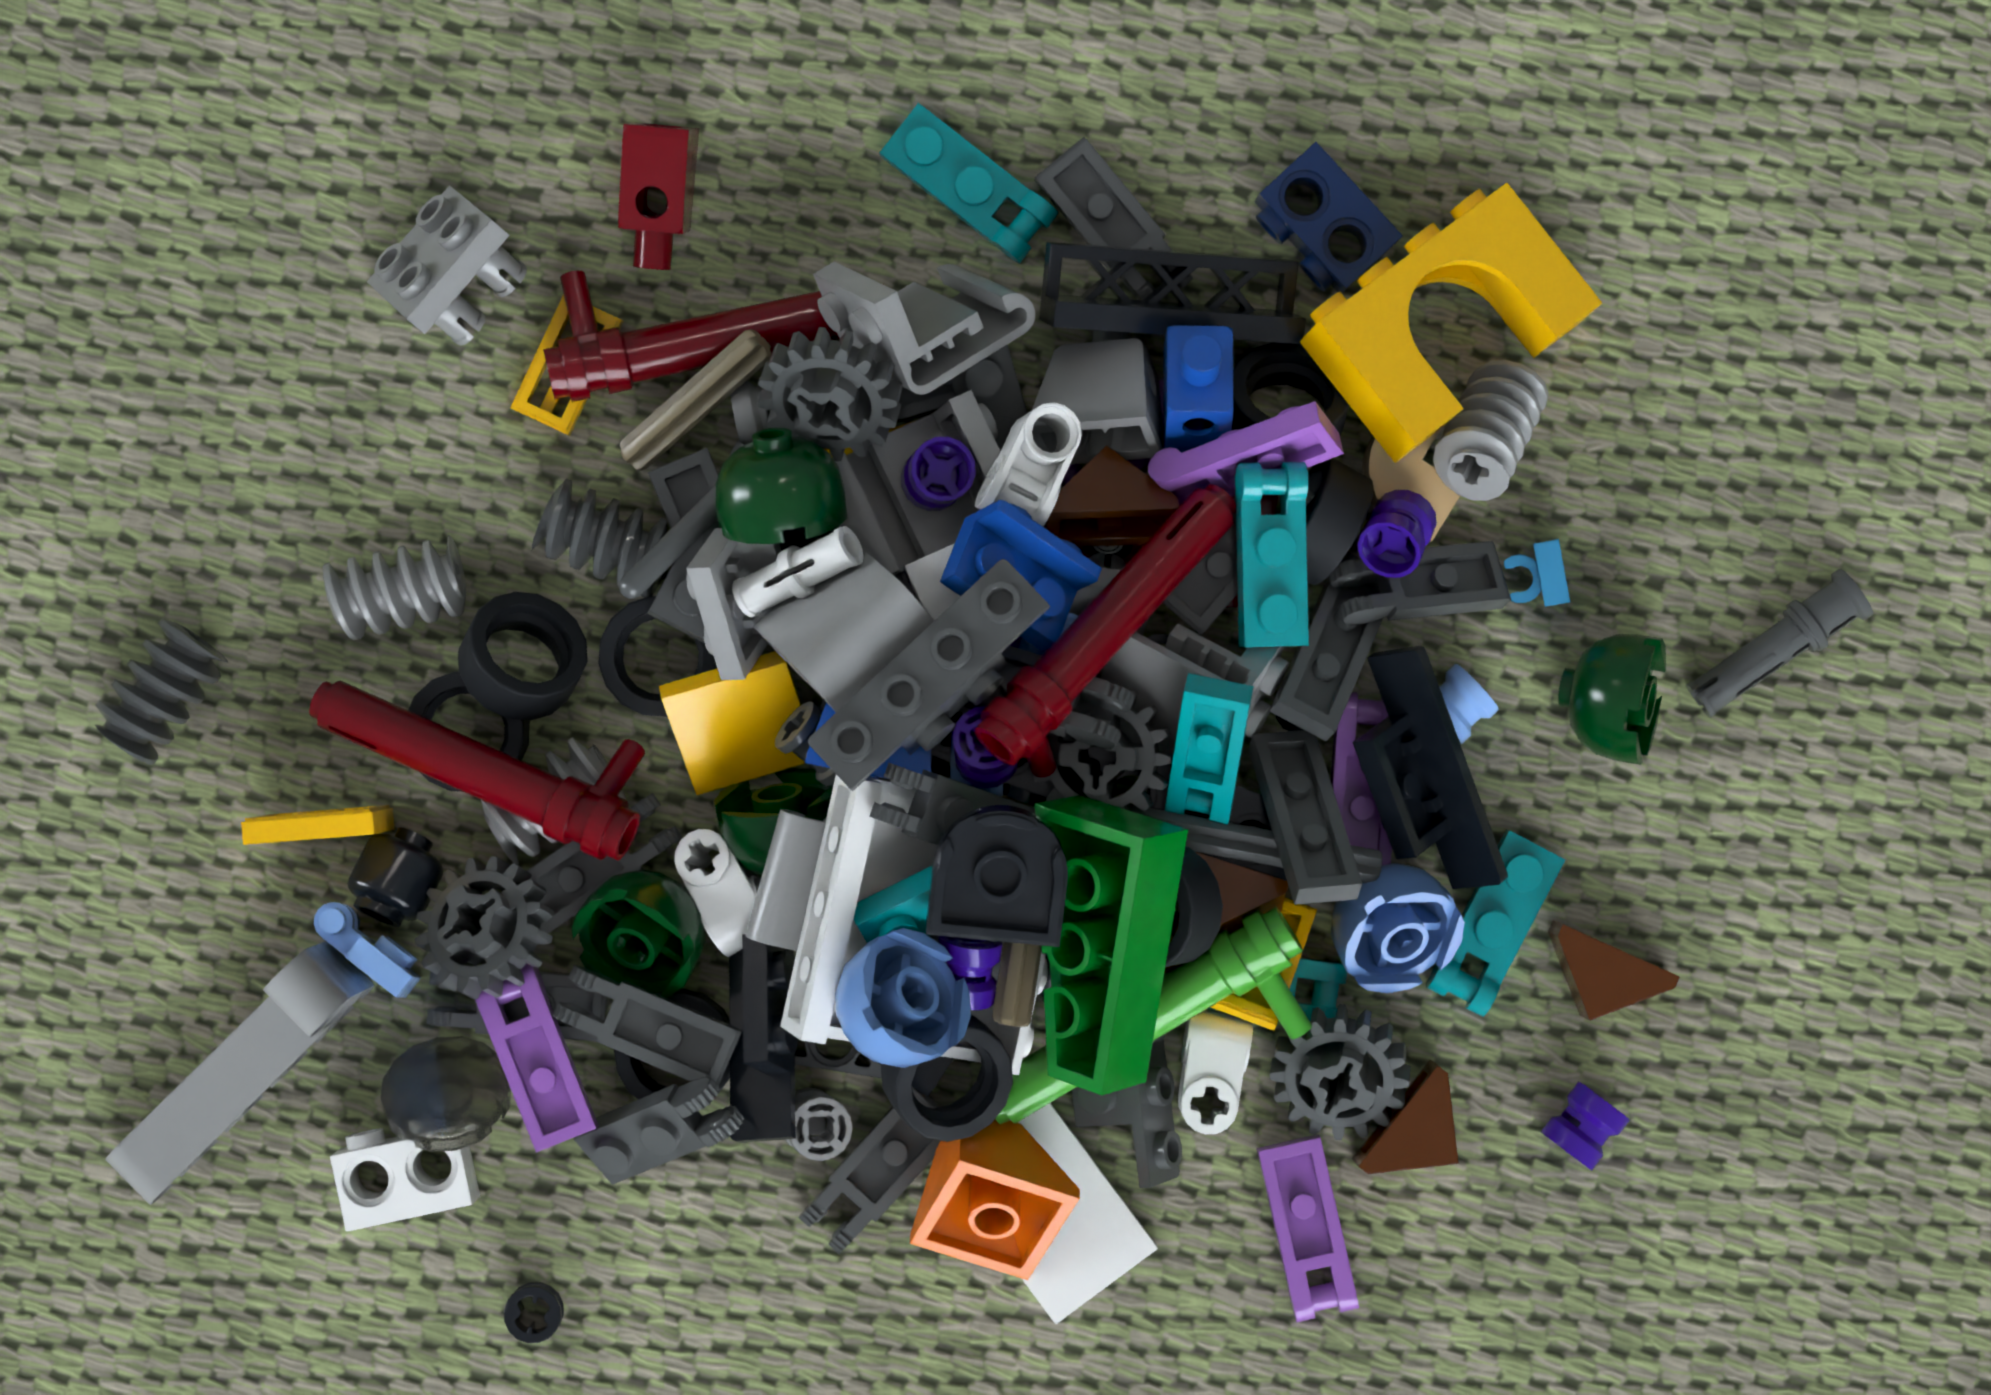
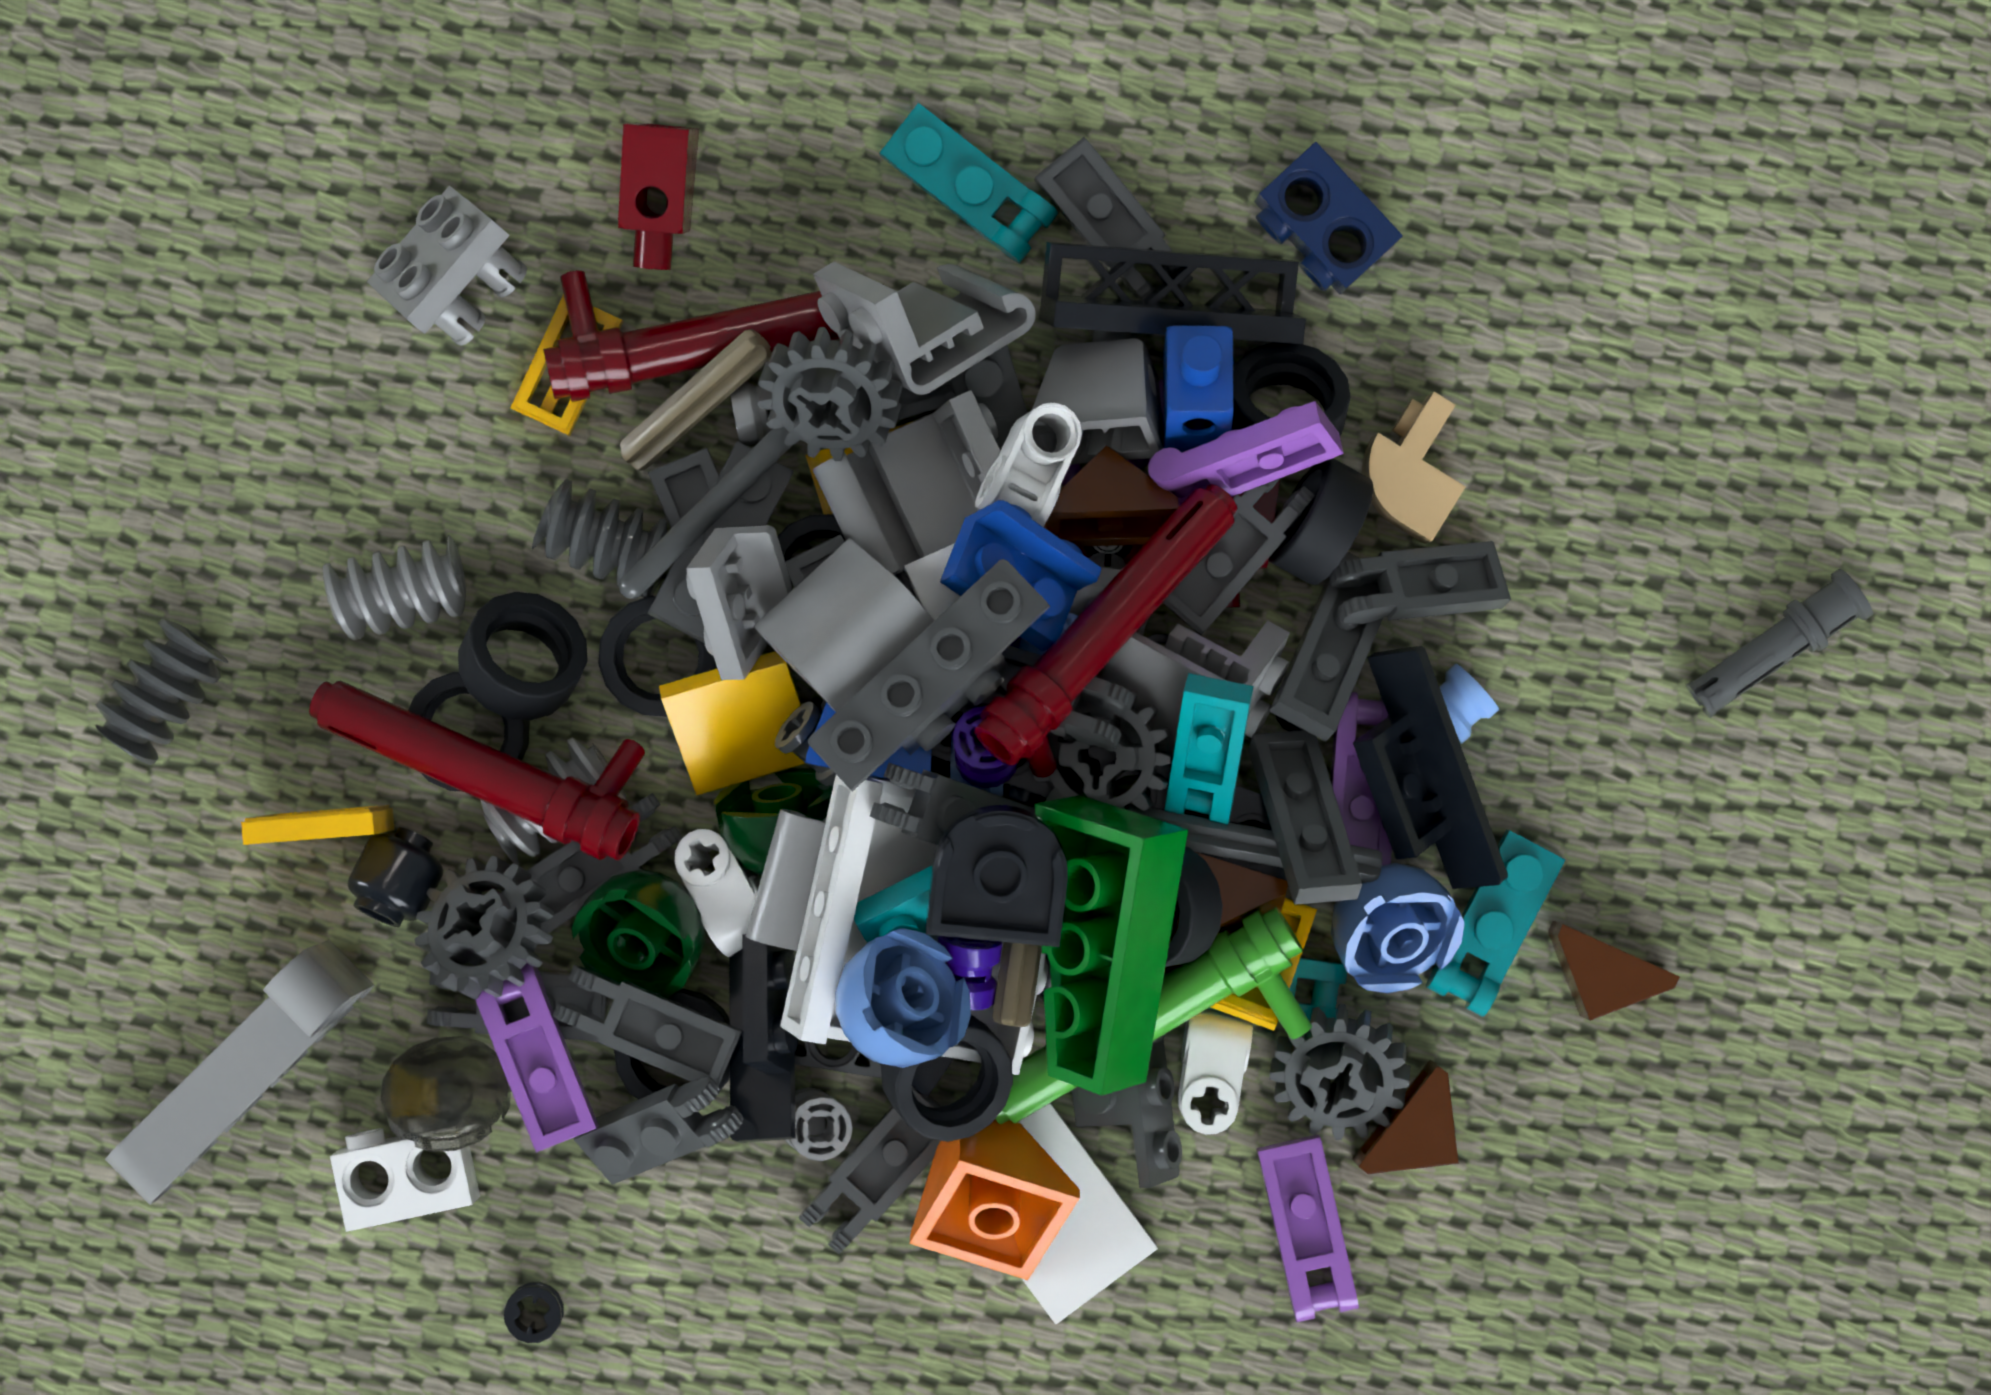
light blue plate [314,902,421,998] -> none
dark green cylinder [716,428,847,544] -> none
white pin [732,526,864,618] -> none
dark purple wheel [901,437,976,511] -> none
teal plate [1235,462,1309,647] -> none
yellow arch [1299,183,1602,463] -> none
dark purple wheel [1357,490,1437,578] -> none
light grey piece [1433,360,1549,501] -> none
dark azure tile [1504,539,1570,607] -> none
dark purple wheel [1540,1081,1630,1171] -> none
dark green cylinder [1558,634,1666,765] -> none

